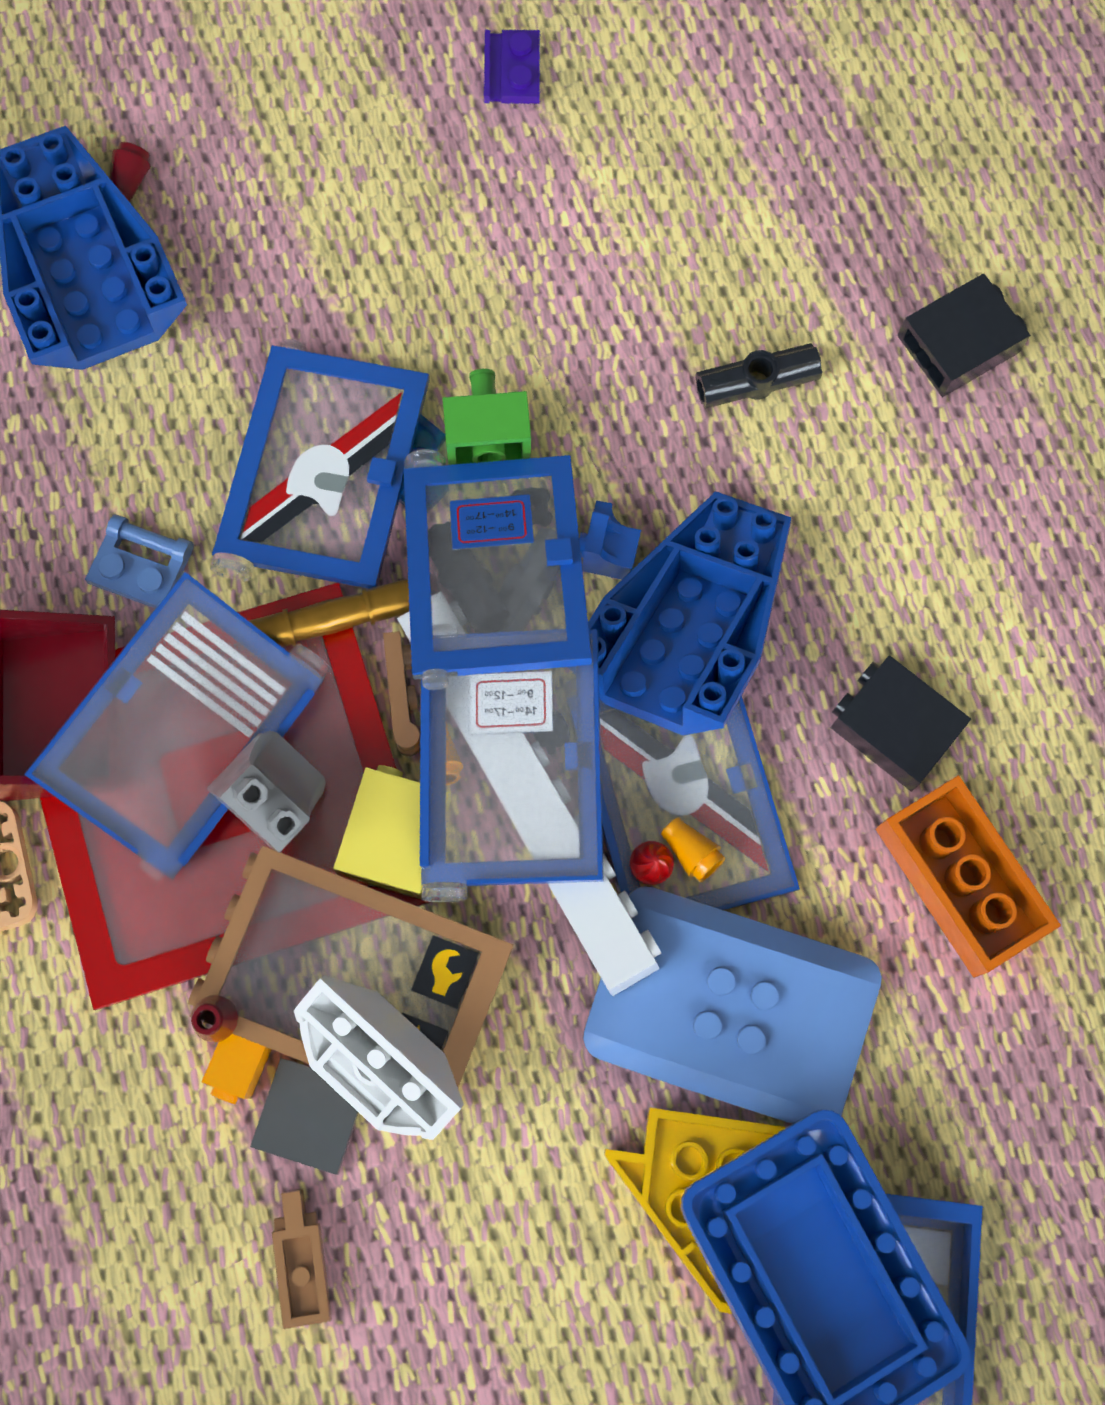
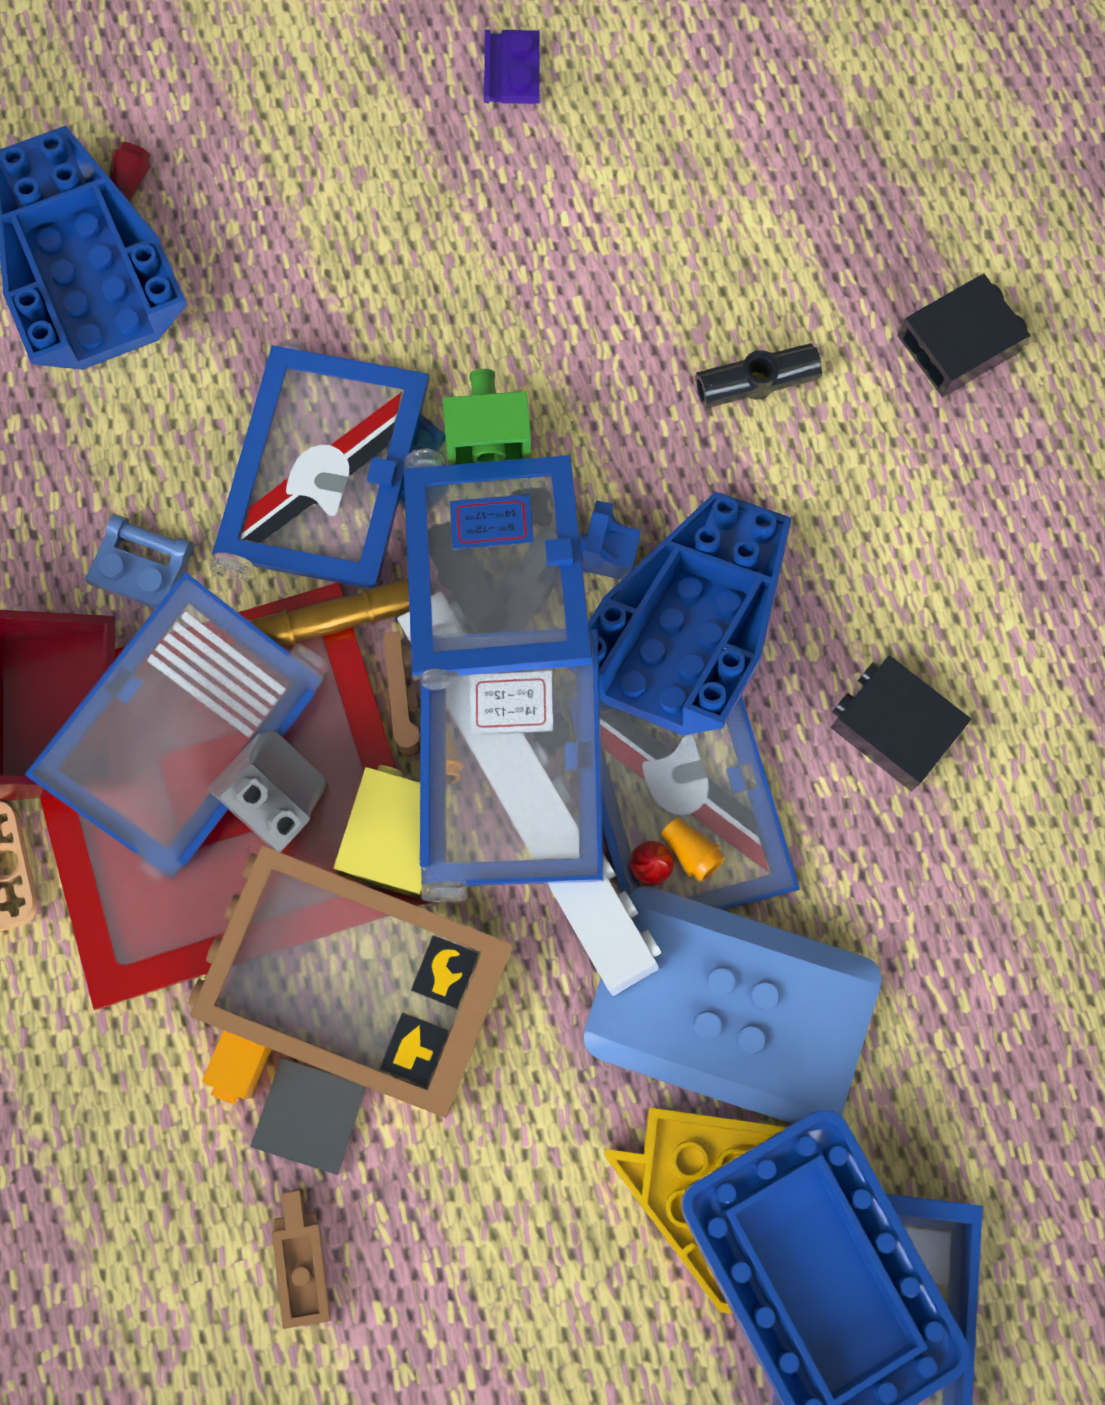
dark red cone [191,995,238,1042] -> none
white wedge [294,976,464,1140] -> none
orange brick [875,775,1061,978] -> none

